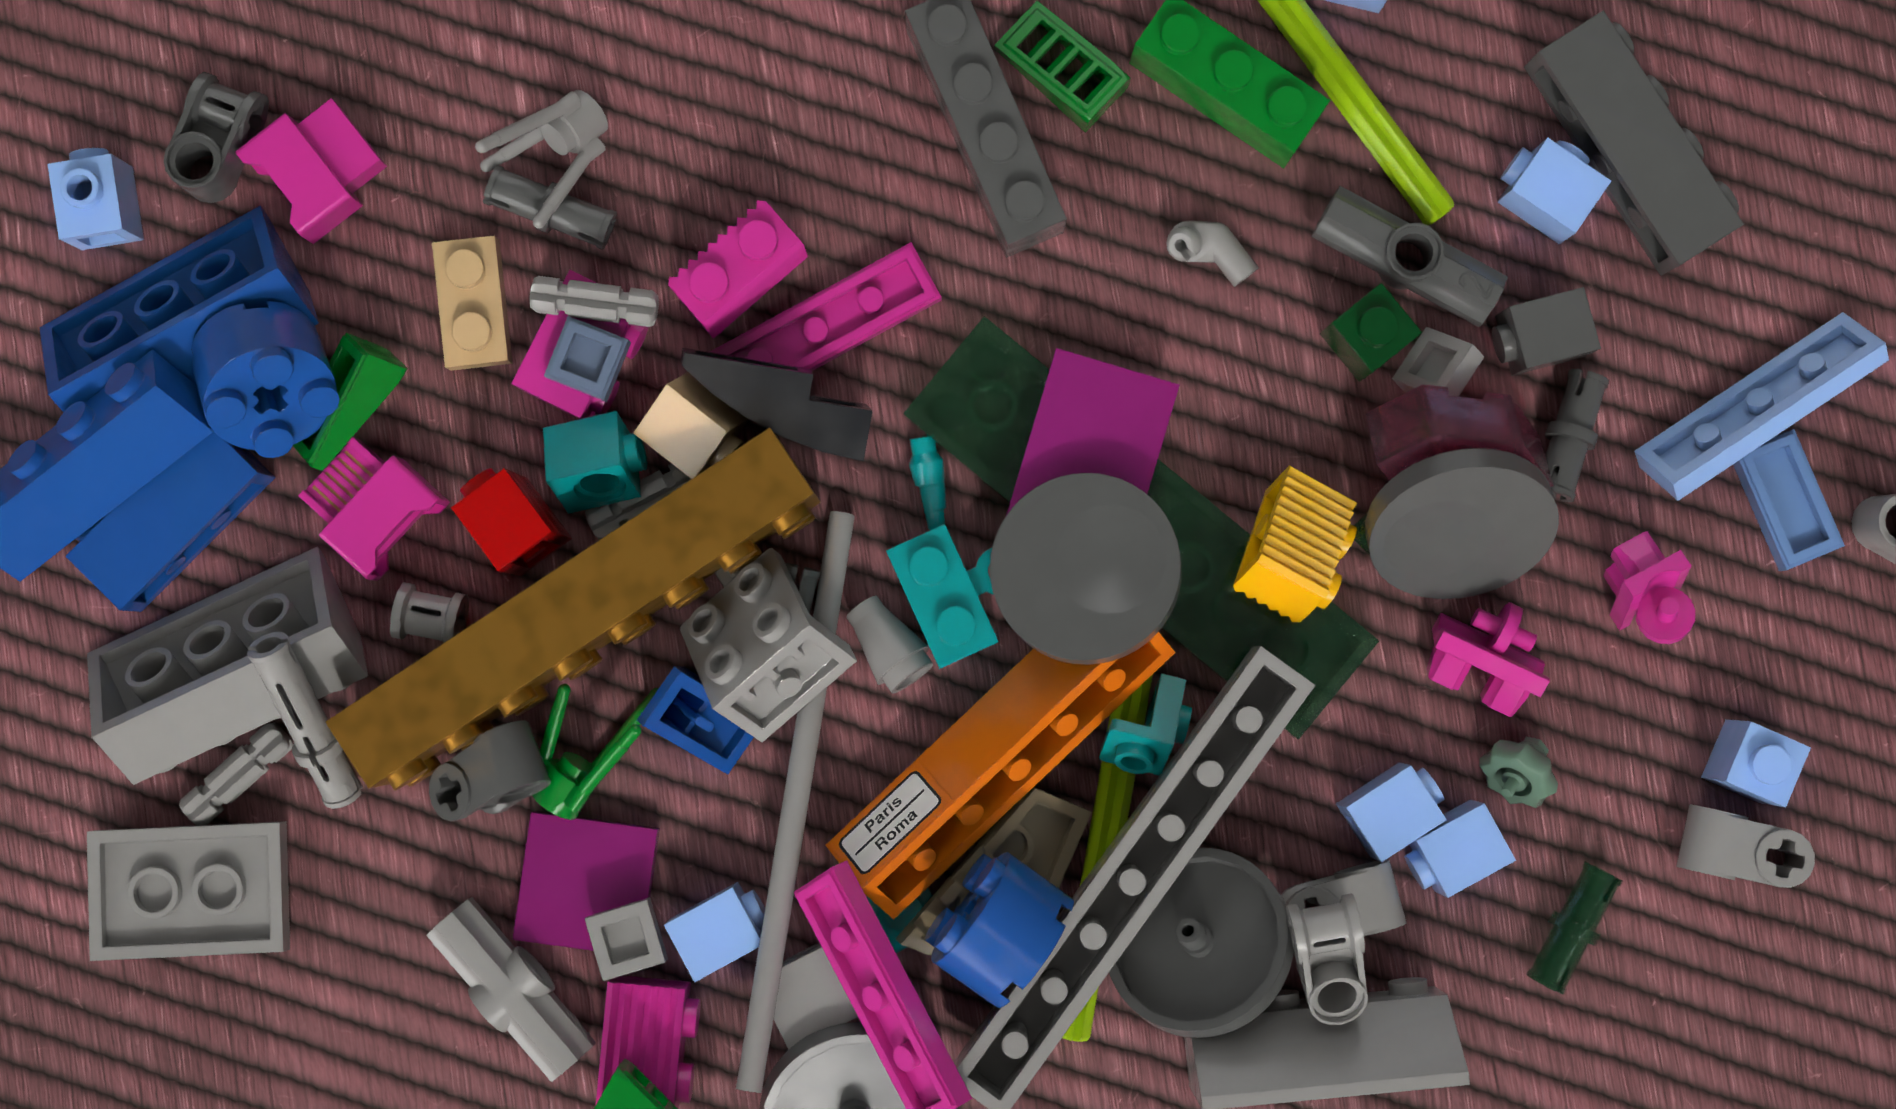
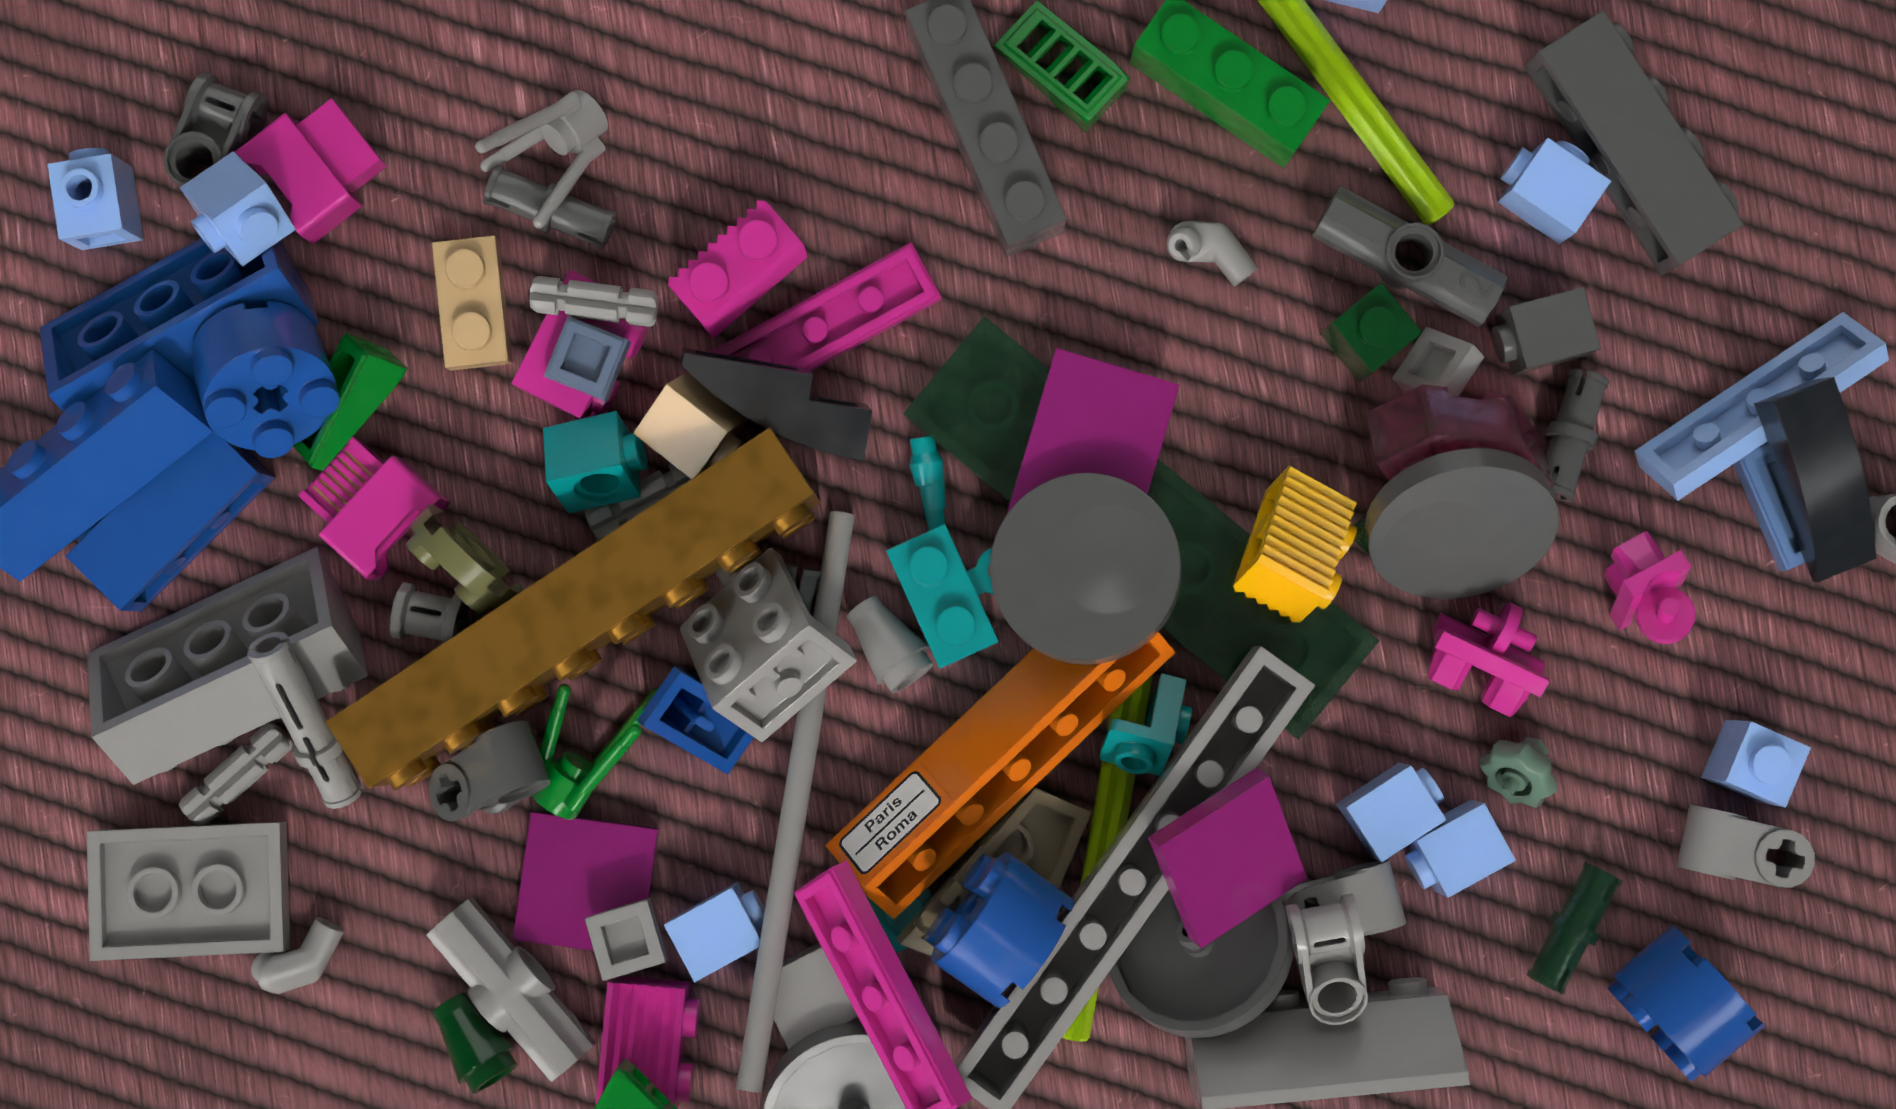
red brick [451,468,572,576] -> none
none -> light blue brick [180,152,296,266]
none -> light grey arm [251,917,345,994]
none -> olive plate [406,504,524,615]
none -> dark green cone [432,992,518,1094]
none -> magenta tile [1148,768,1308,949]
none -> blue brick [1607,925,1765,1082]
none -> black slope [1754,377,1876,582]

